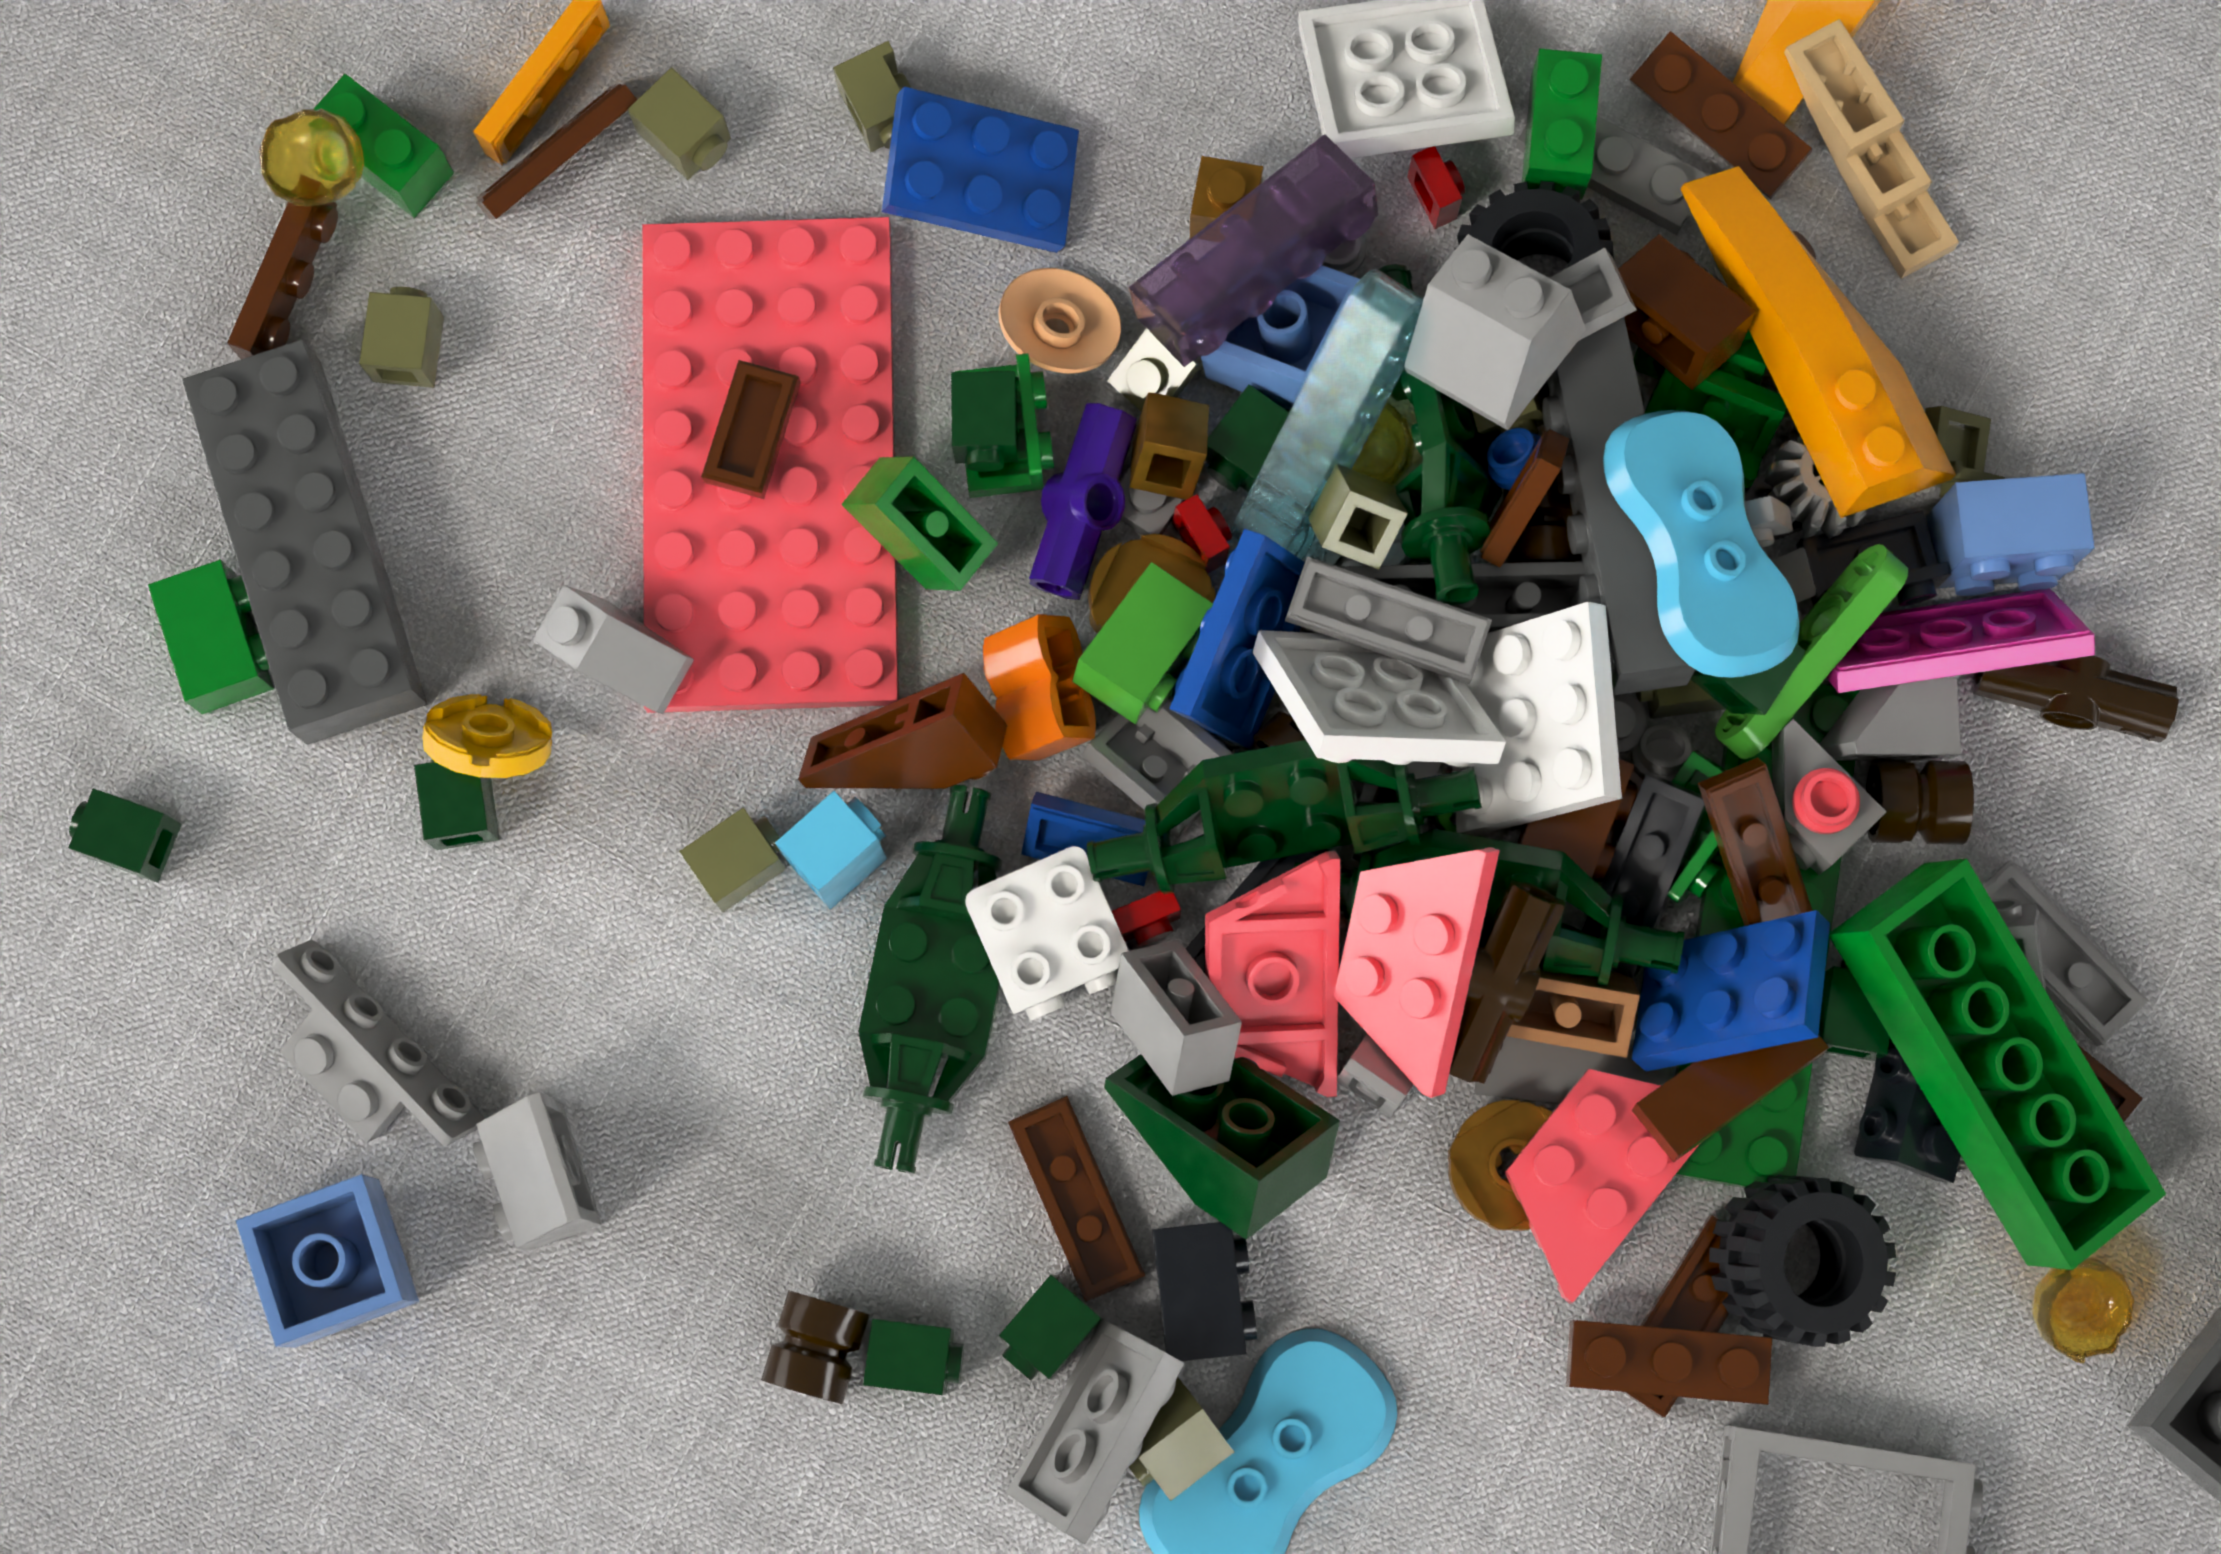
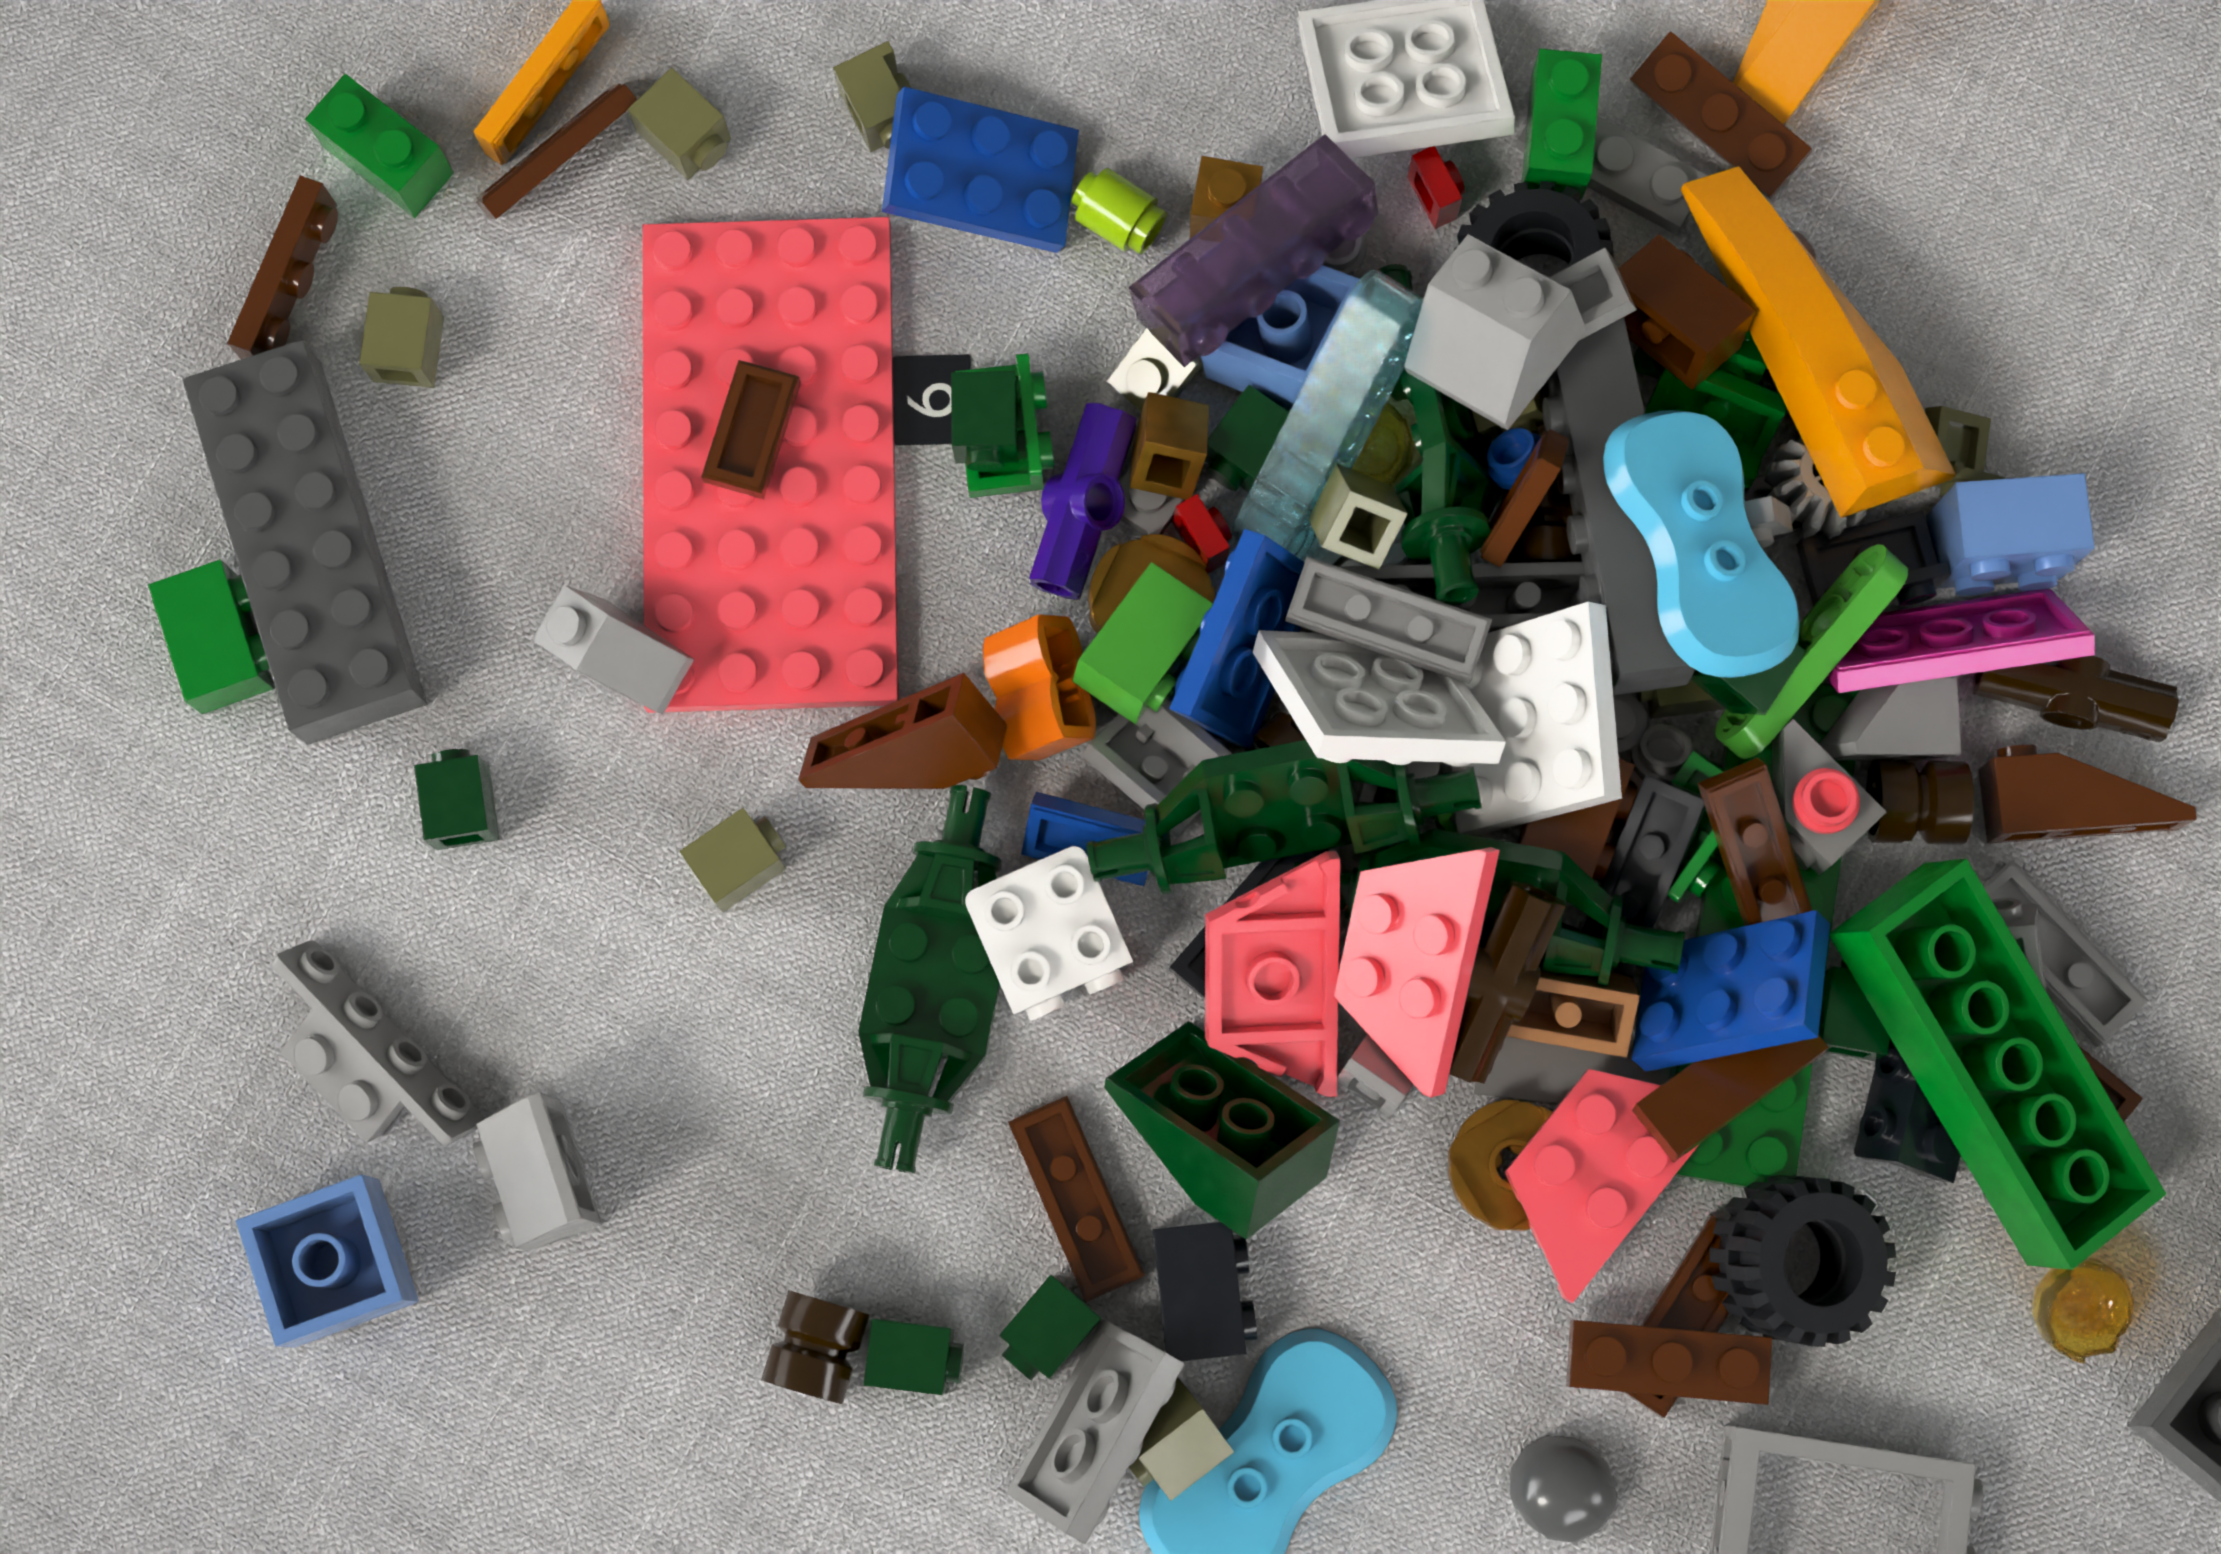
dark green brick [68,788,182,883] -> none
clear yellow hair [258,108,364,207] -> none
yellow tile [422,694,552,778] -> none
medium azure brick [775,791,887,910] -> none
green brick [841,456,998,591] -> none
light nougat dish [998,268,1121,374] -> none
light grey brick [1110,940,1242,1096] -> none
red plate [1111,890,1181,946] -> none
white sticker [1771,548,1816,603] -> none
tan slope [1784,19,1959,279] -> none
none -> black sticker [893,354,970,446]
none -> lime brick [1071,167,1167,255]
none -> dark grey hair [1510,1435,1618,1543]
none -> reddish brown slope [1978,744,2197,844]

